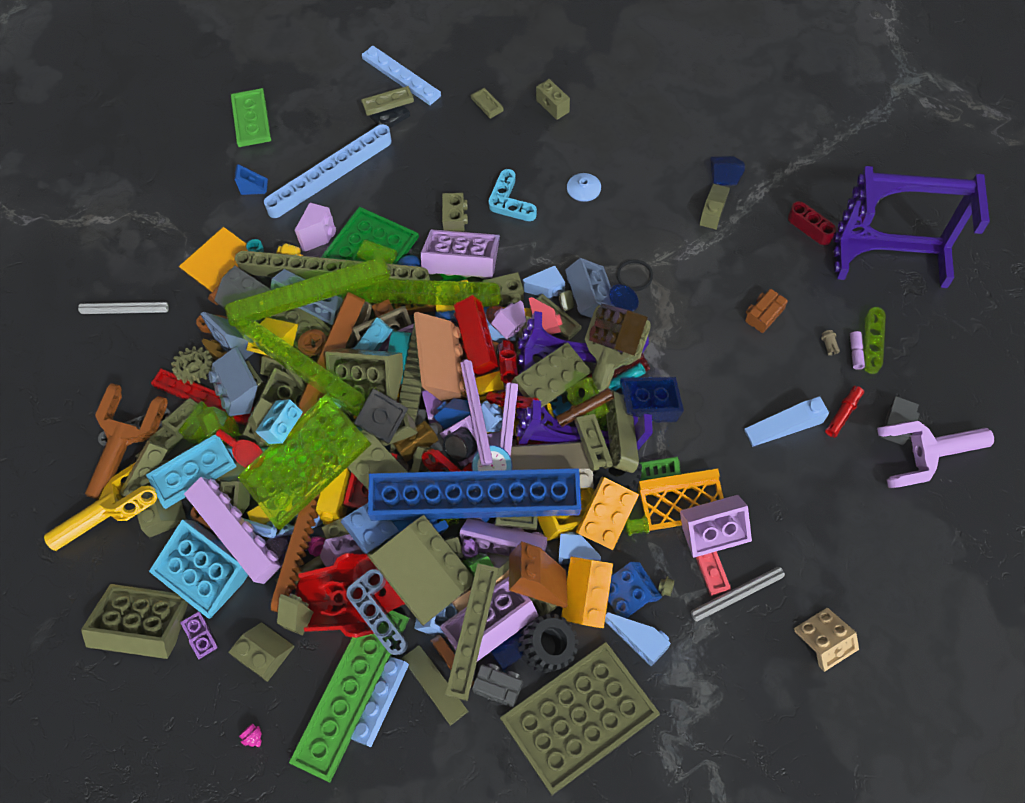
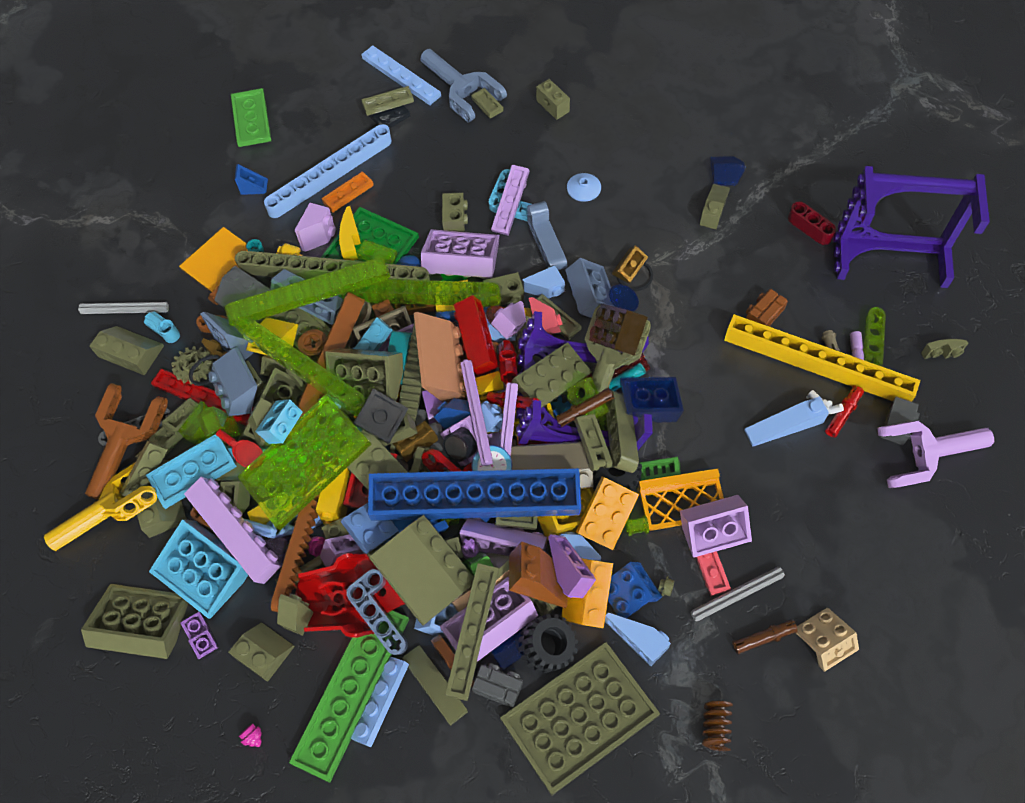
olive slope [558,290,574,311] -> none
none -> olive slope [90,326,164,375]
none -> medium azure piece [144,311,180,343]
none -> black piece [189,355,221,386]
none -> orange plate [321,171,374,213]
none -> yellow slope [339,206,361,261]
none -> sand blue piece [420,49,507,122]
none -> lavender piece [491,165,530,236]
none -> sand blue beam [527,201,568,270]
none -> medium lavender slope [548,534,596,598]
none -> pearl gold slope [612,245,648,283]
none -> reddish brown piece [702,700,733,751]
none -> yellow brick [724,314,921,402]
none -> reddish brown pin [732,619,798,655]
none -> white piece [806,390,844,415]
none -> olive slope [921,339,968,359]

